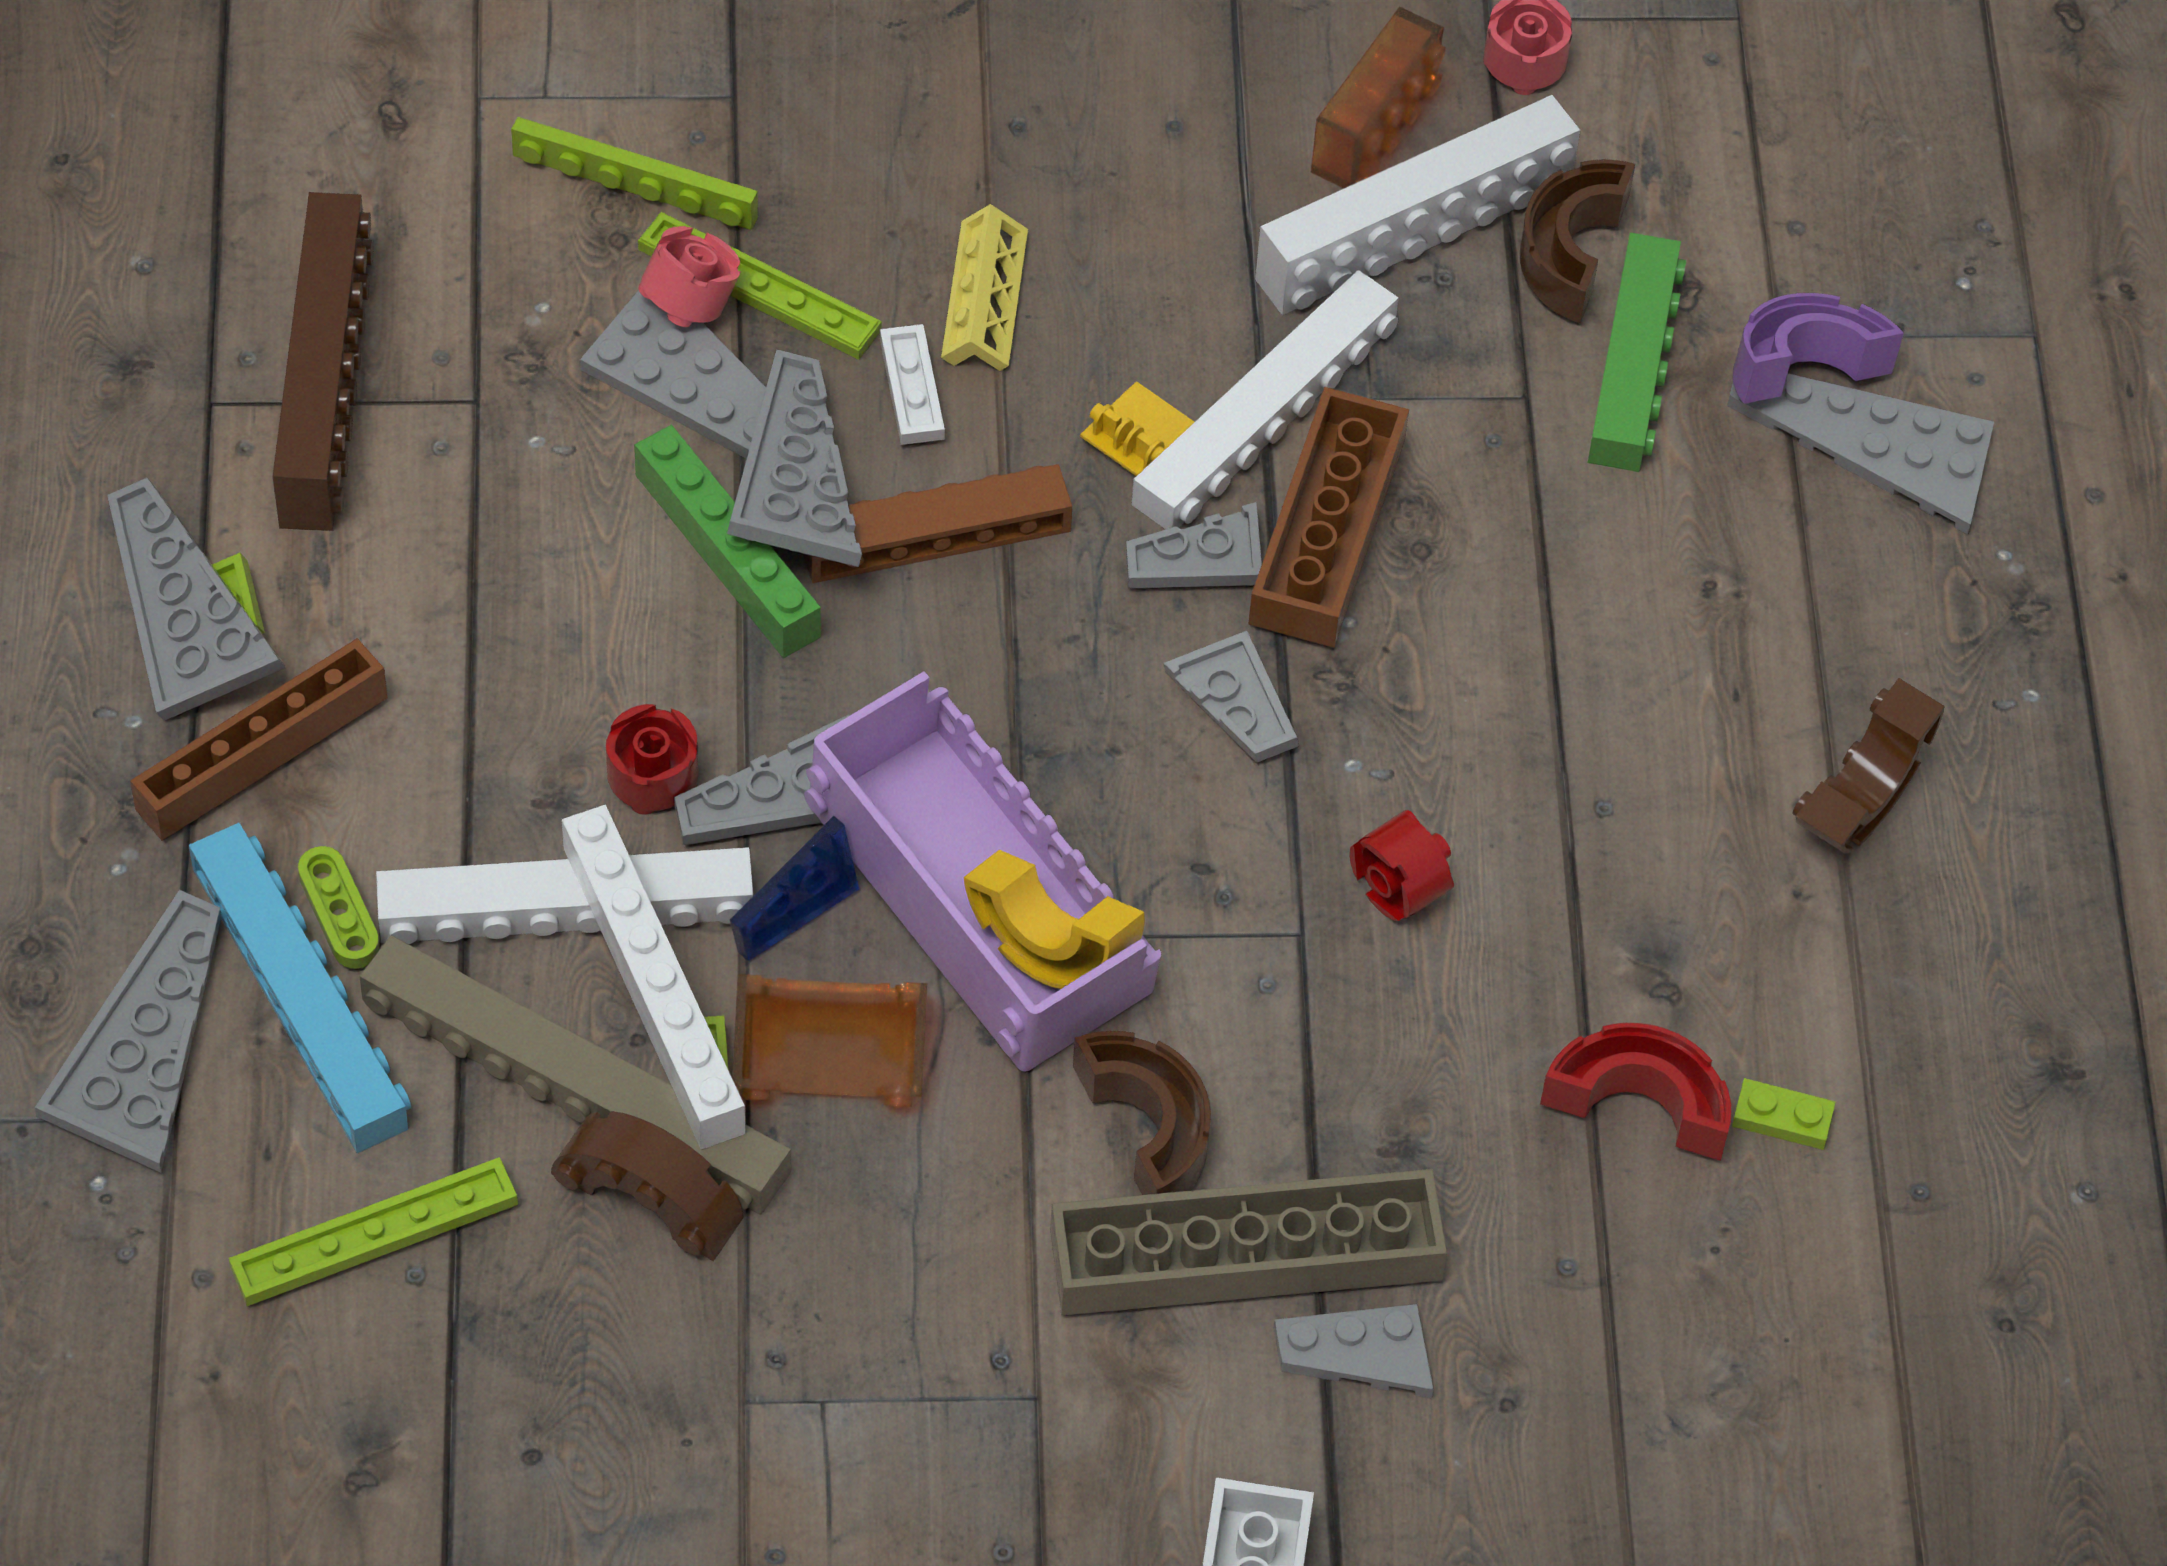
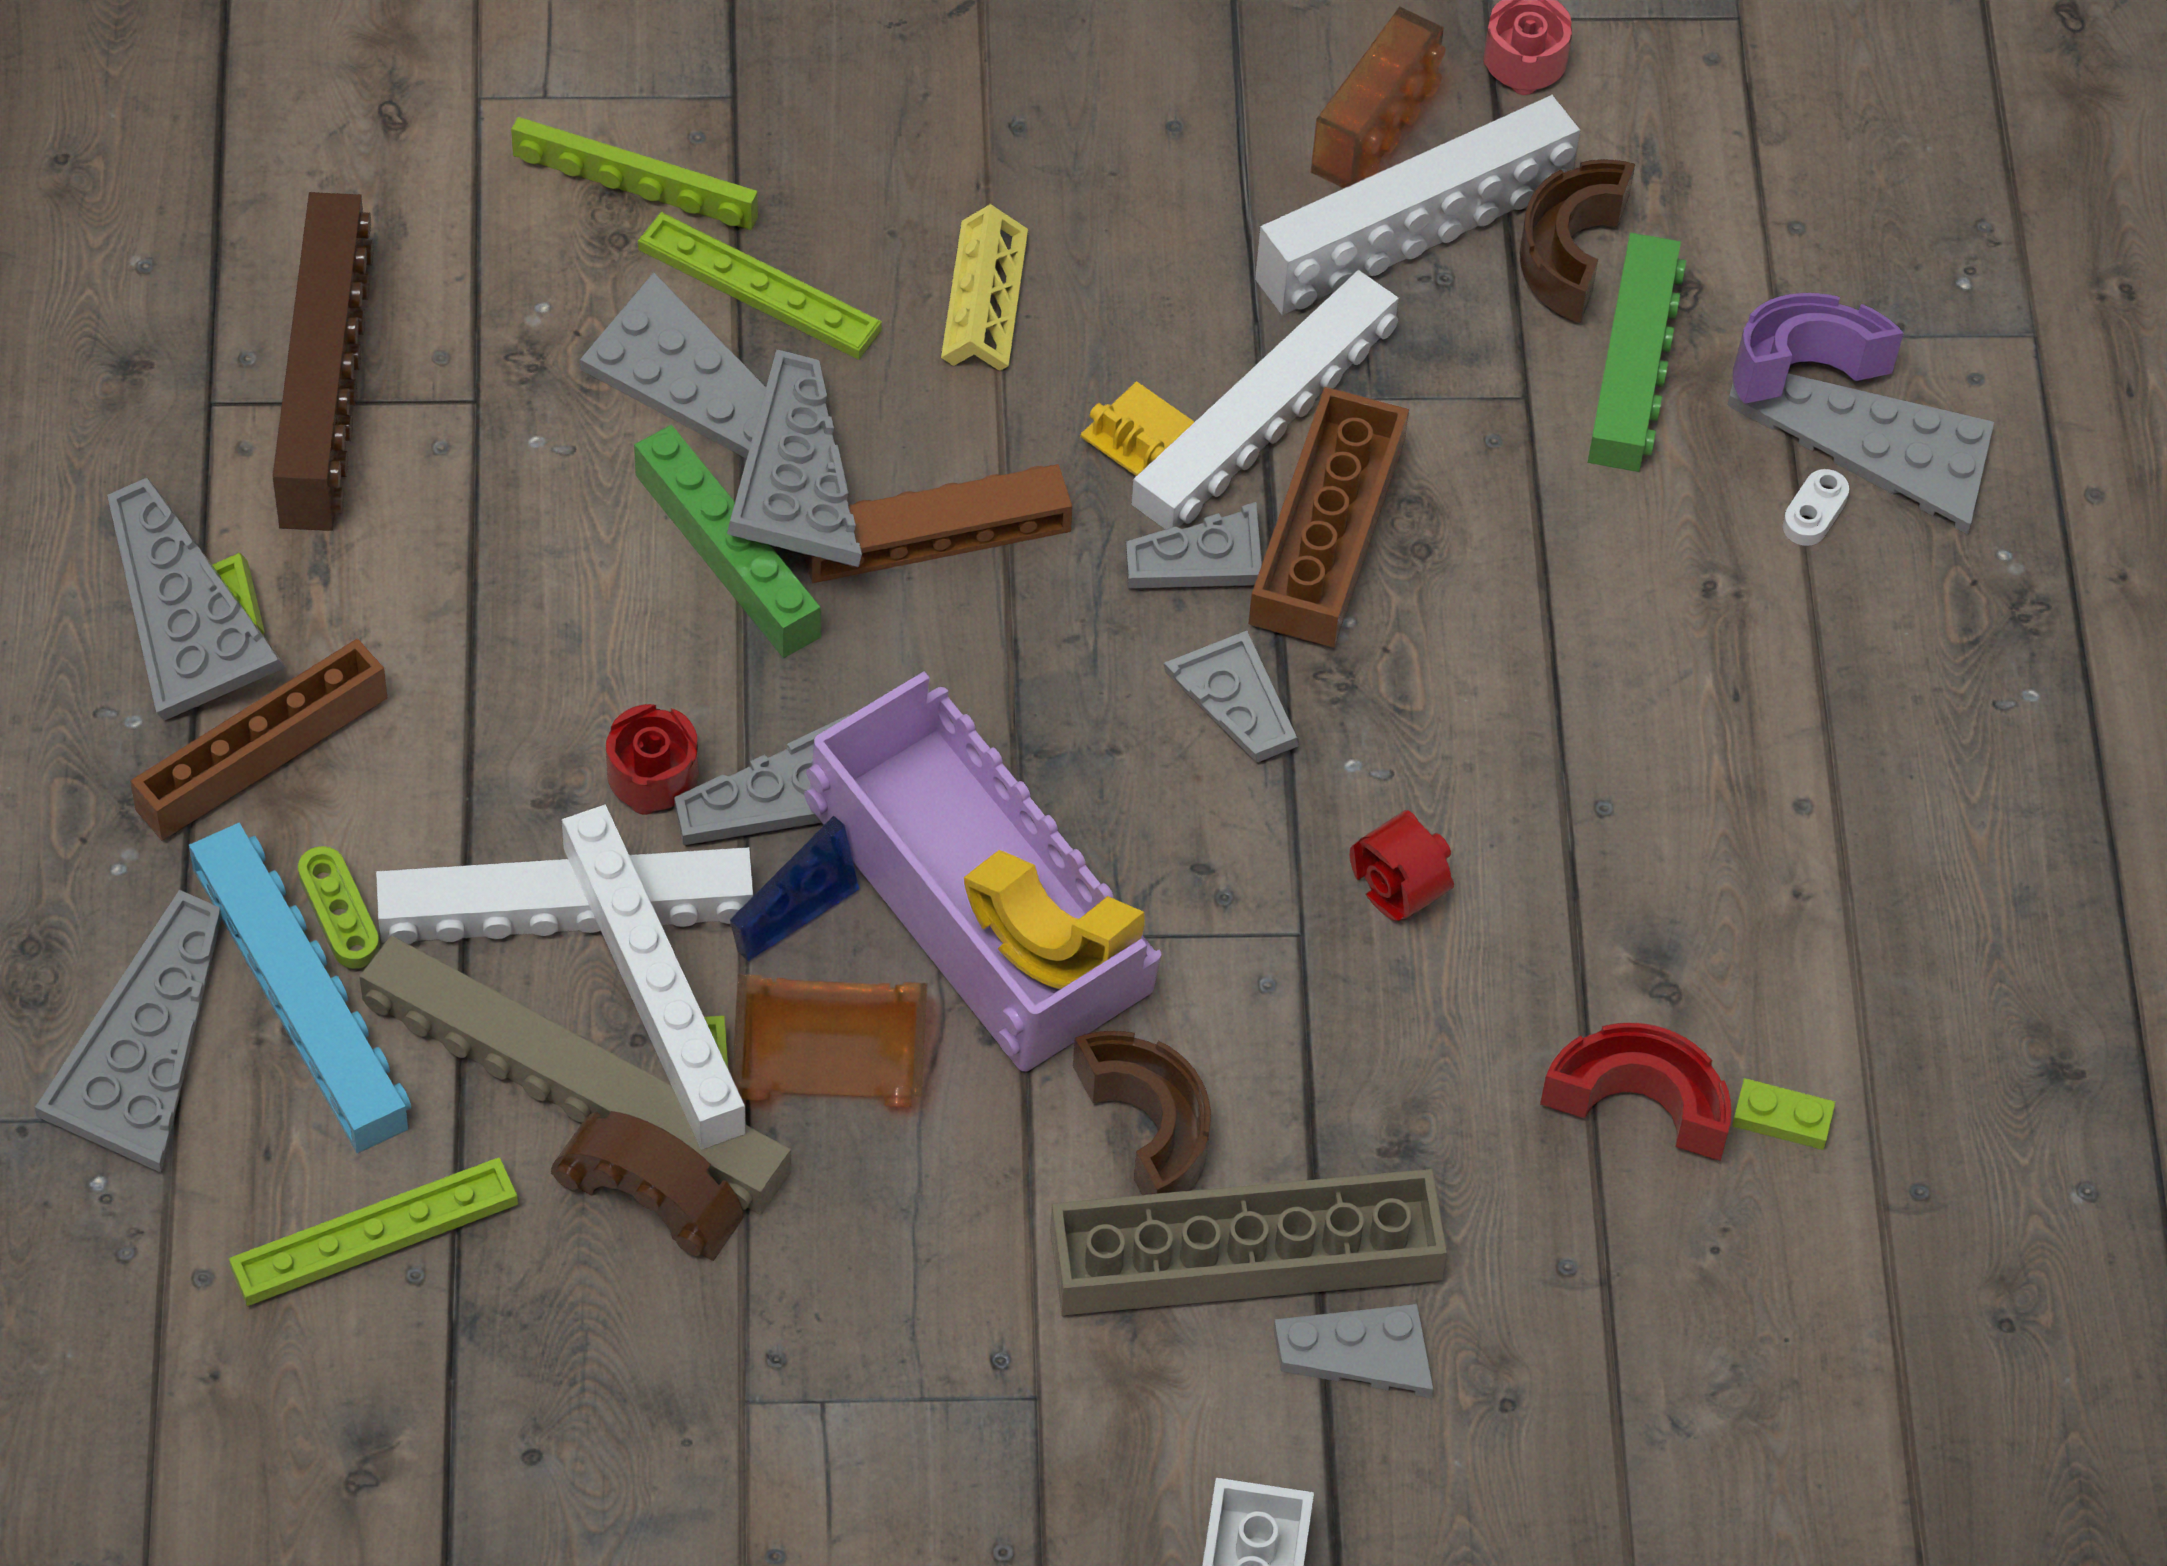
coral brick [638,226,741,327] -> none
white plate [880,324,945,445] -> none
reddish brown brick [1792,678,1945,854] -> none
none -> white plate [1783,469,1849,546]

